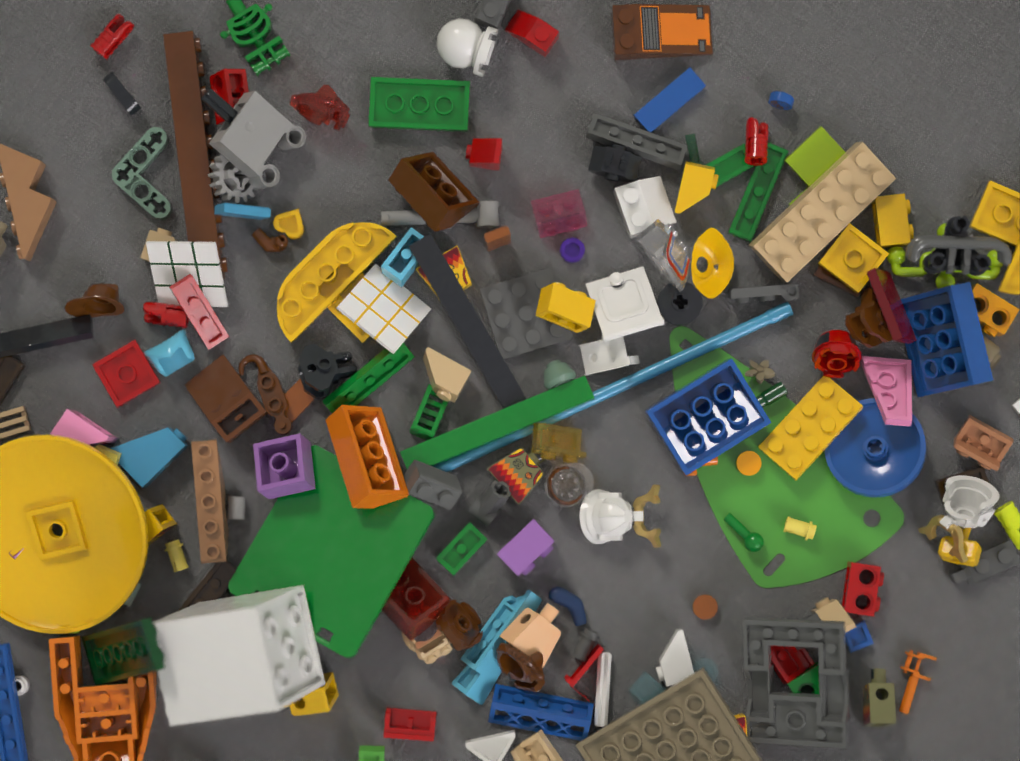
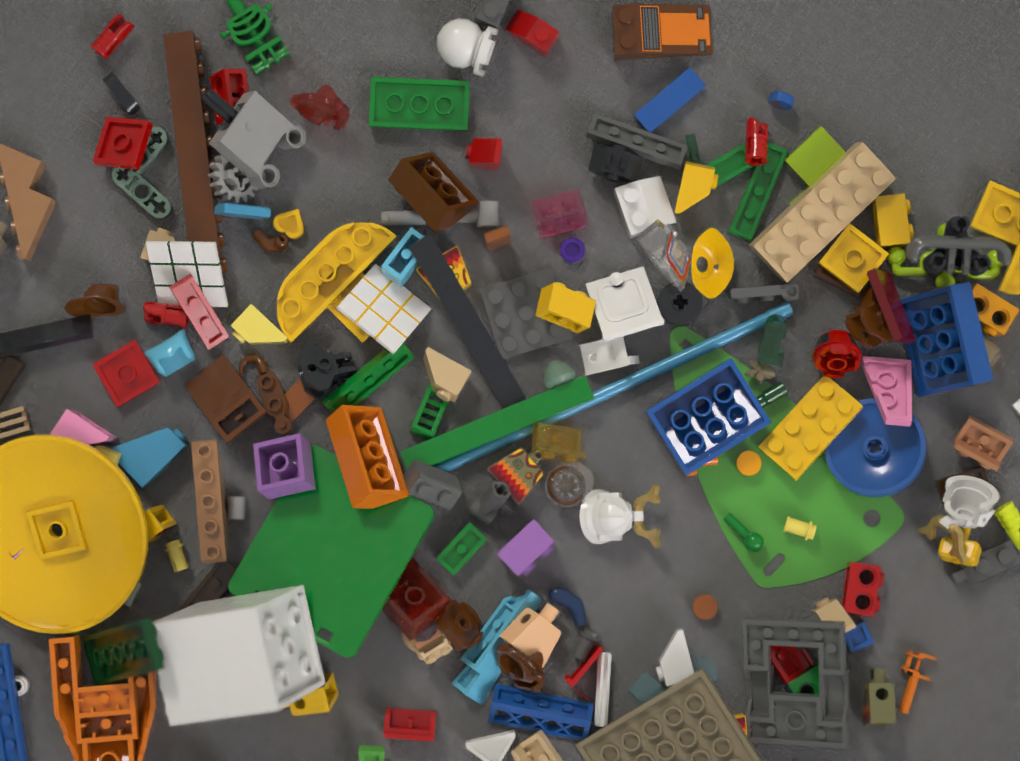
none -> red plate [92,117,153,170]
none -> light yellow slope [231,304,289,344]
none -> clear green leg [757,314,787,367]

